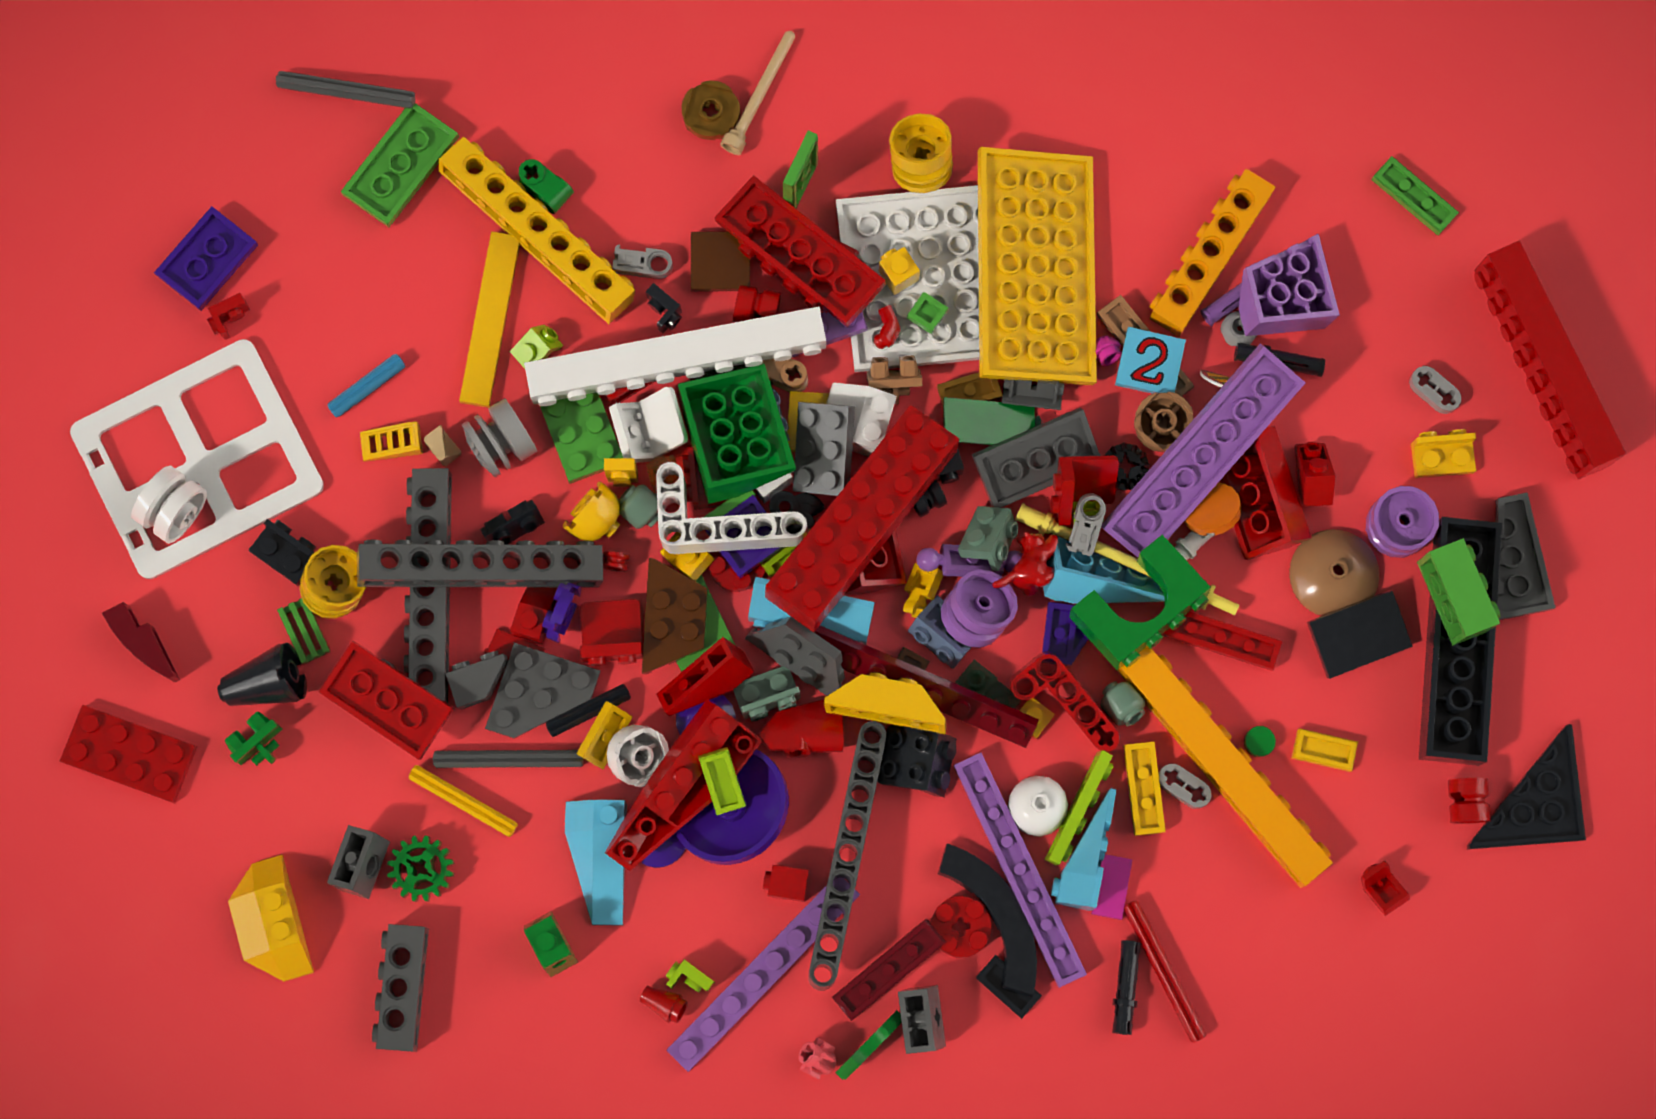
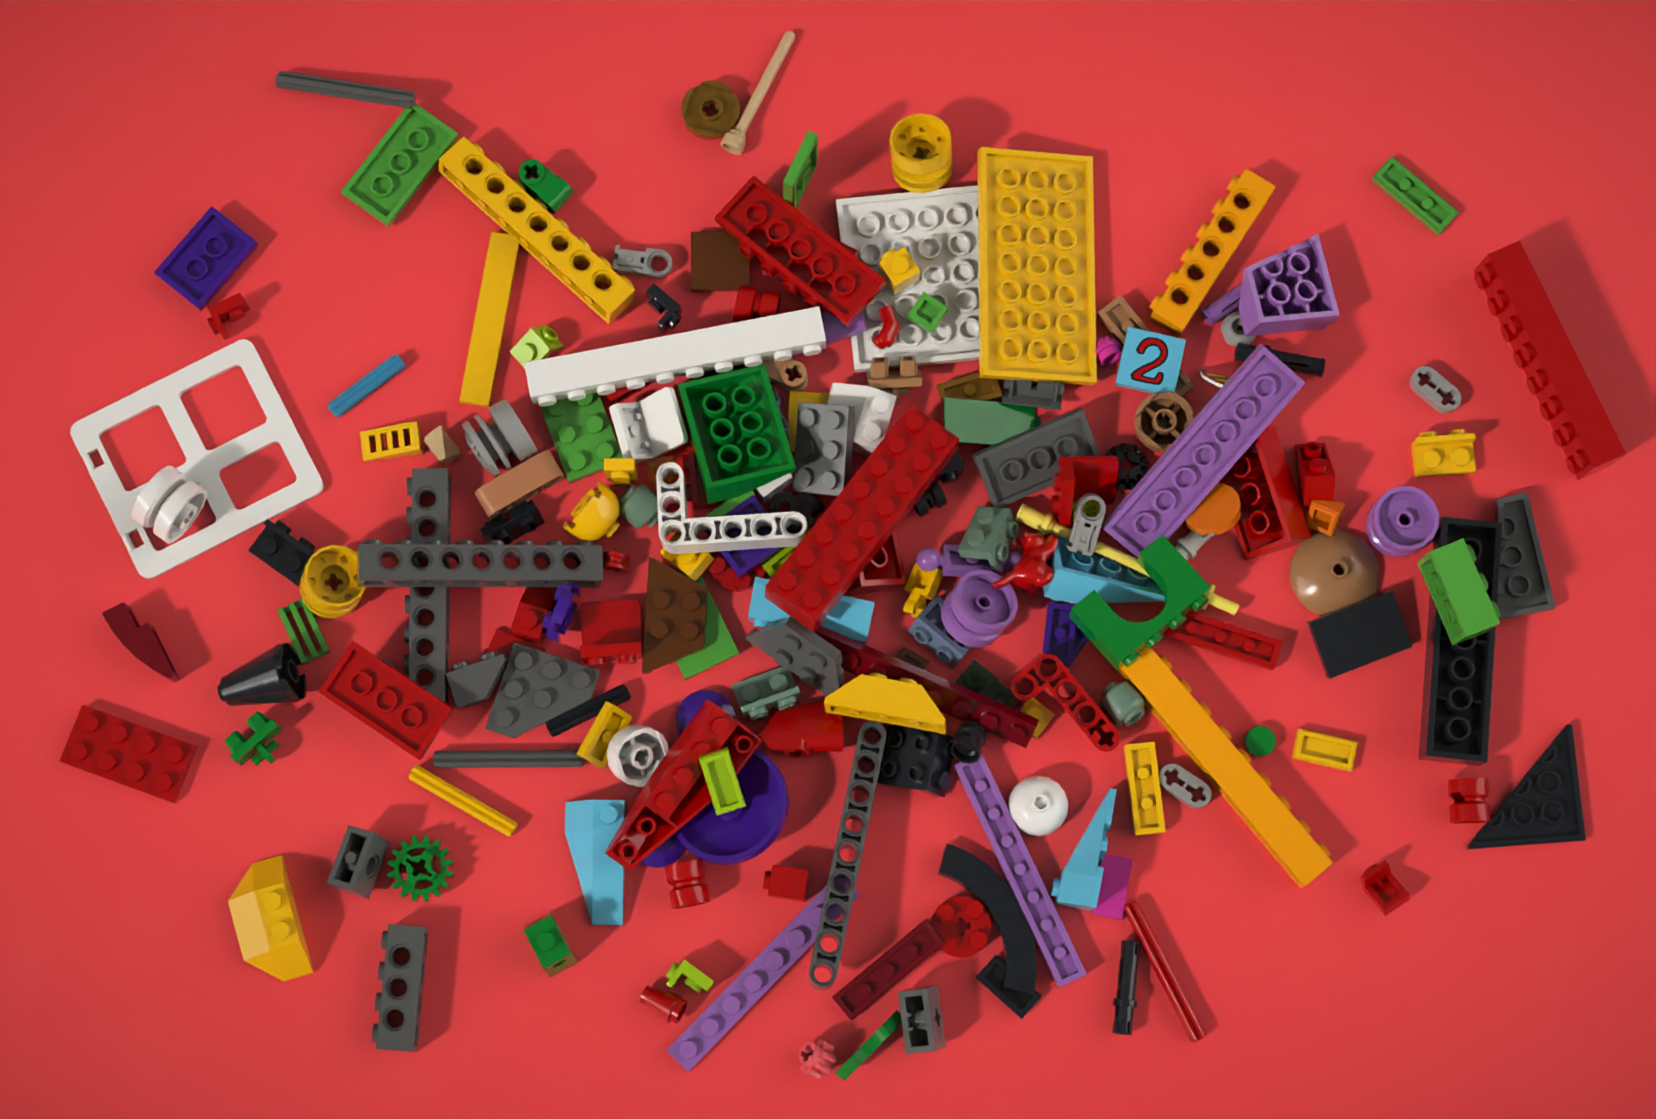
red slope [656,637,754,716] -> none
lime plate [1044,750,1113,865] -> none
none -> nougat beam [475,450,564,519]
none -> red wheel [665,859,711,909]
none -> black wheel [951,721,987,764]
none -> orange slope [1306,500,1346,537]

